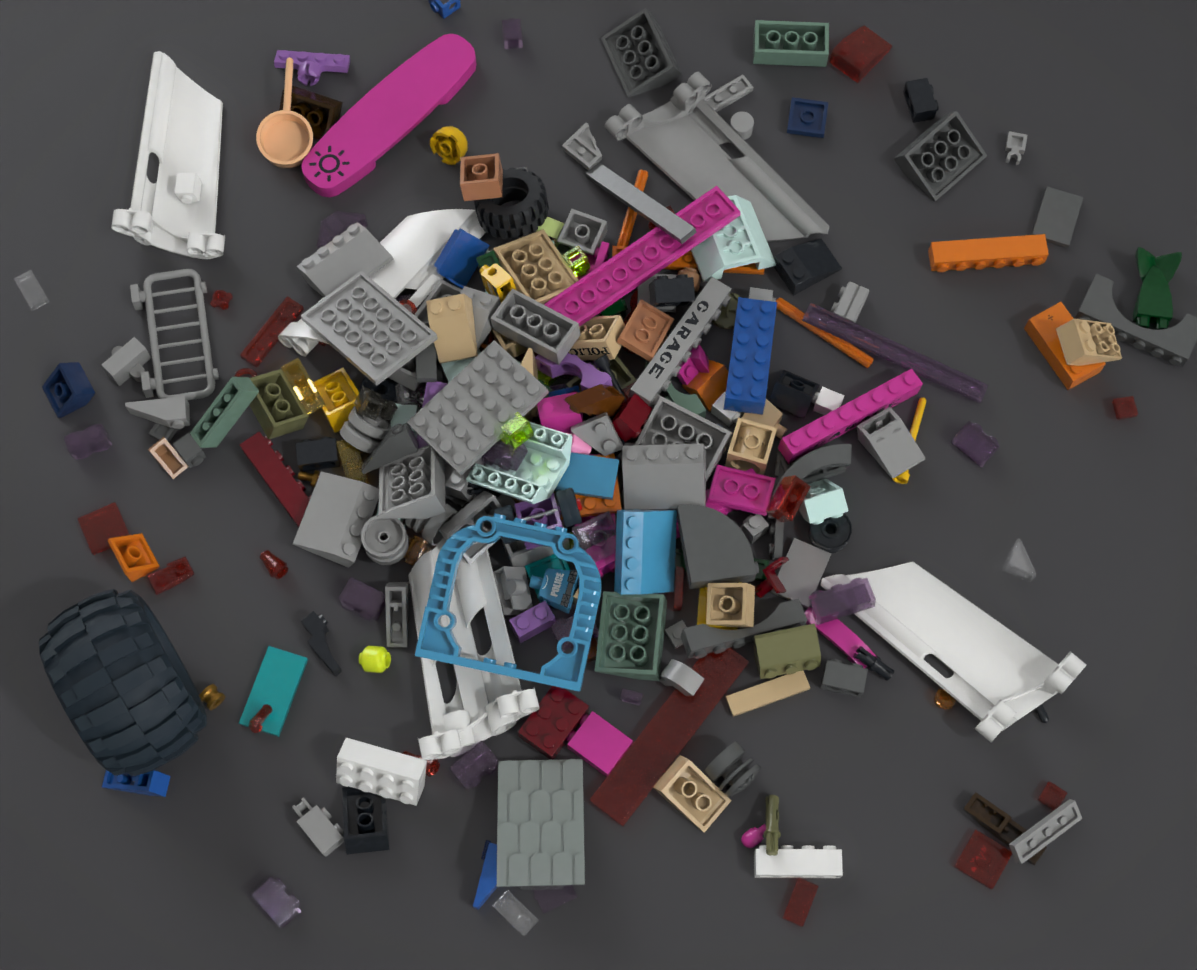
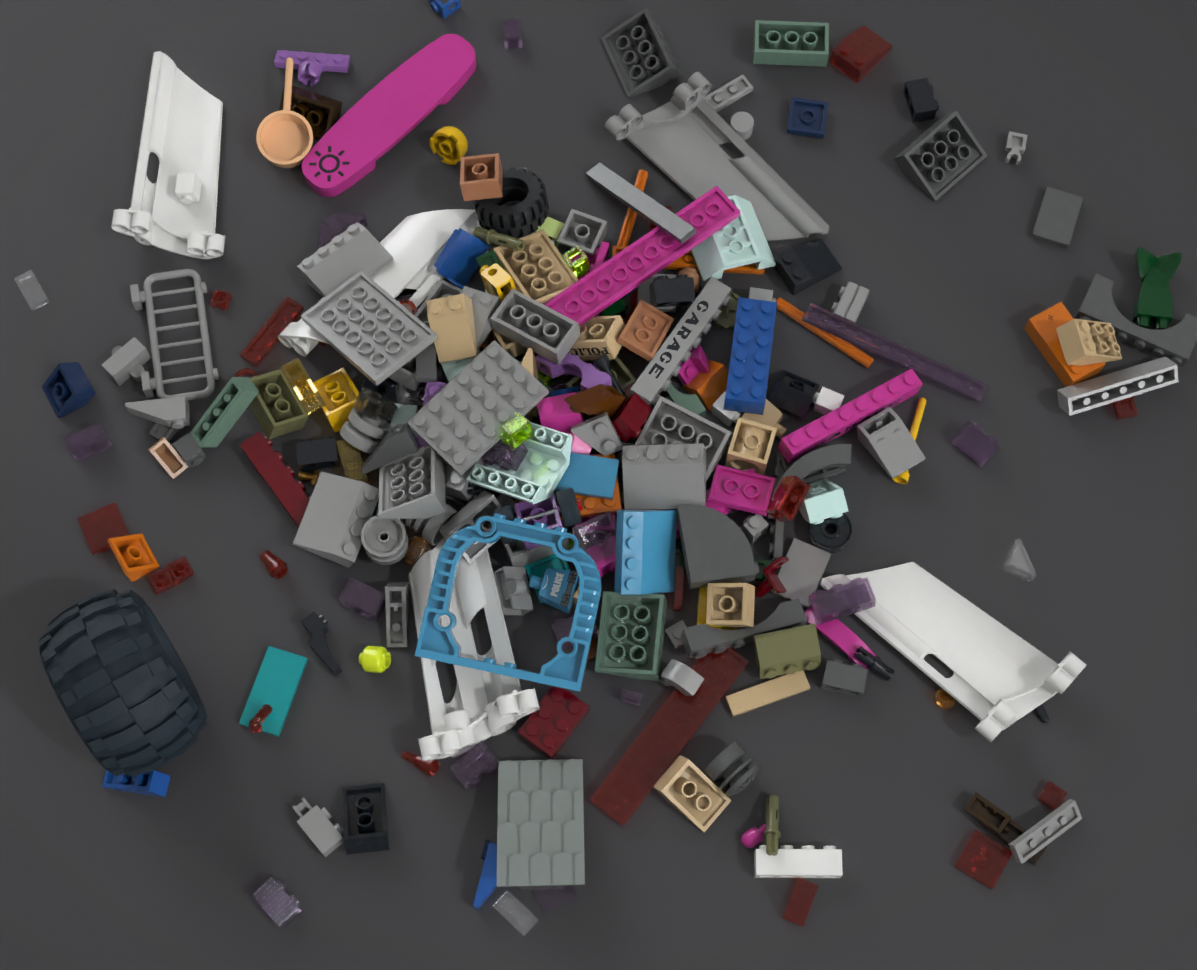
pearl gold wheel [199,684,226,710] -> none
white brick [336,738,427,806] -> none
medium lavender brick [509,601,556,643] -> none
light grey wing [562,123,602,171] -> none
dark pink brick [567,711,633,778] -> none
orange brick [928,234,1049,272] -> none
none -> olive axle [473,227,525,251]
none -> light grey brick [1057,356,1179,416]

